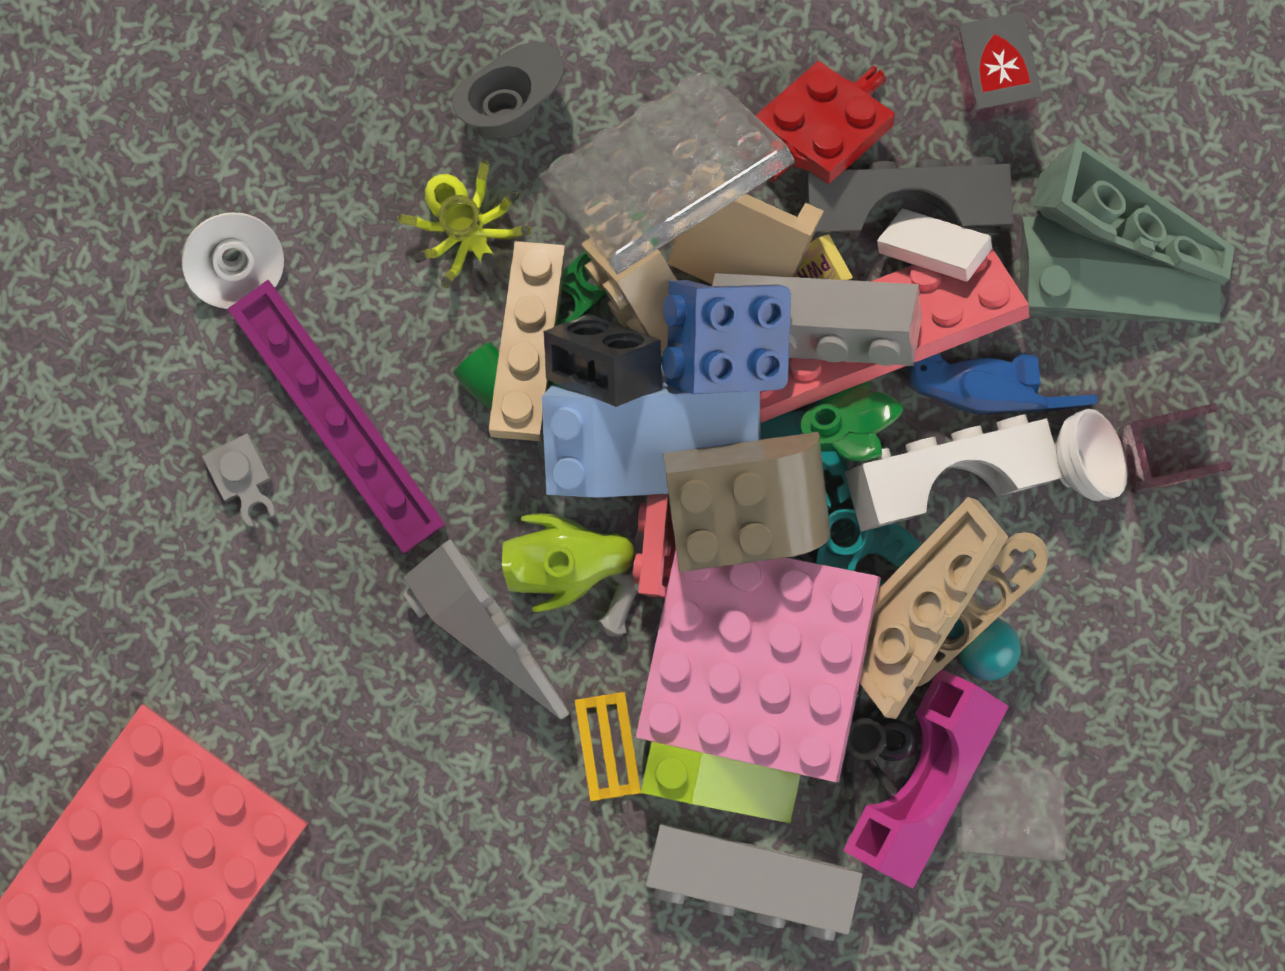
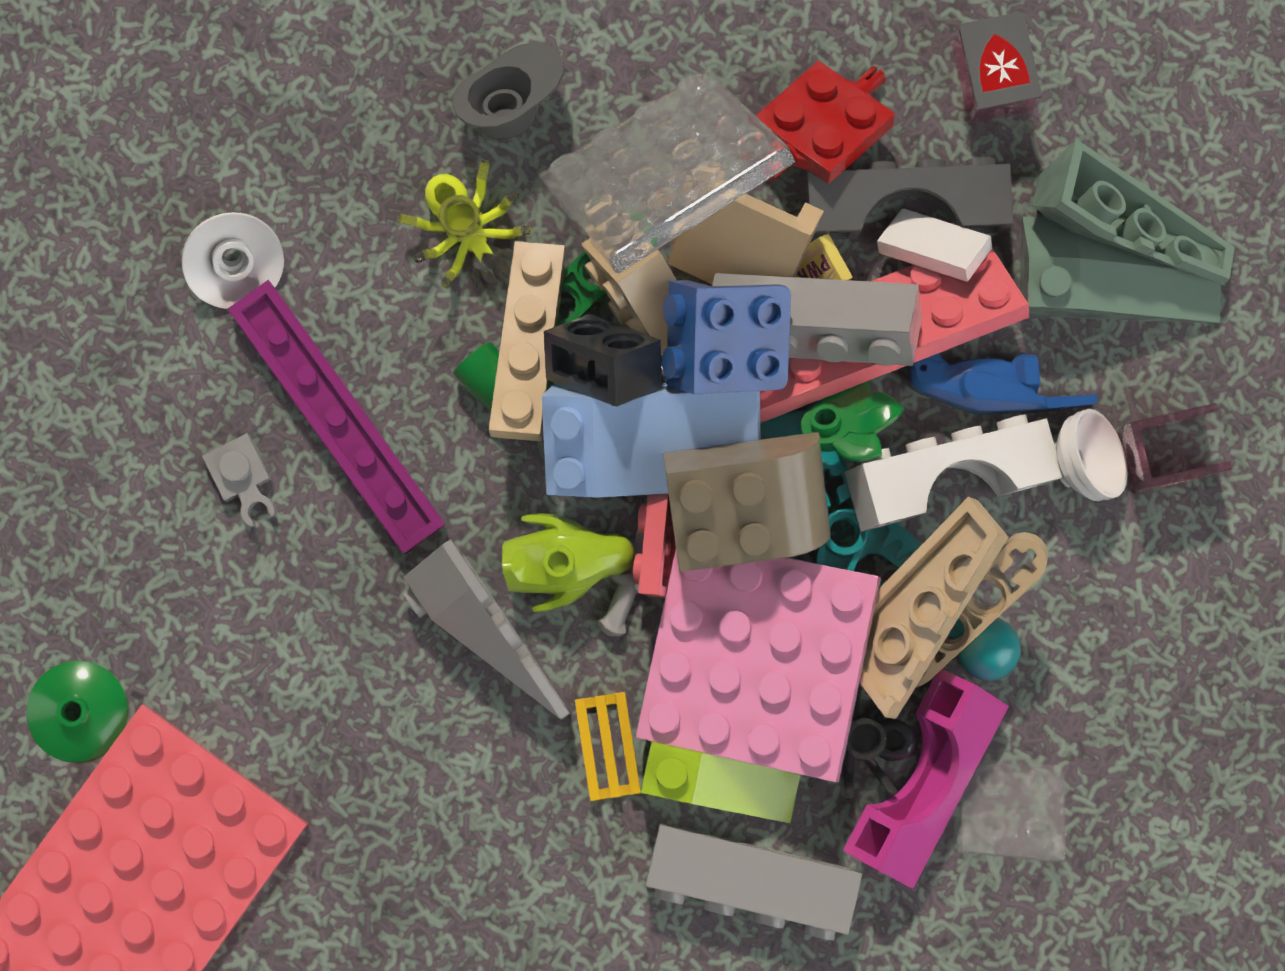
none -> green dish [26,661,128,763]

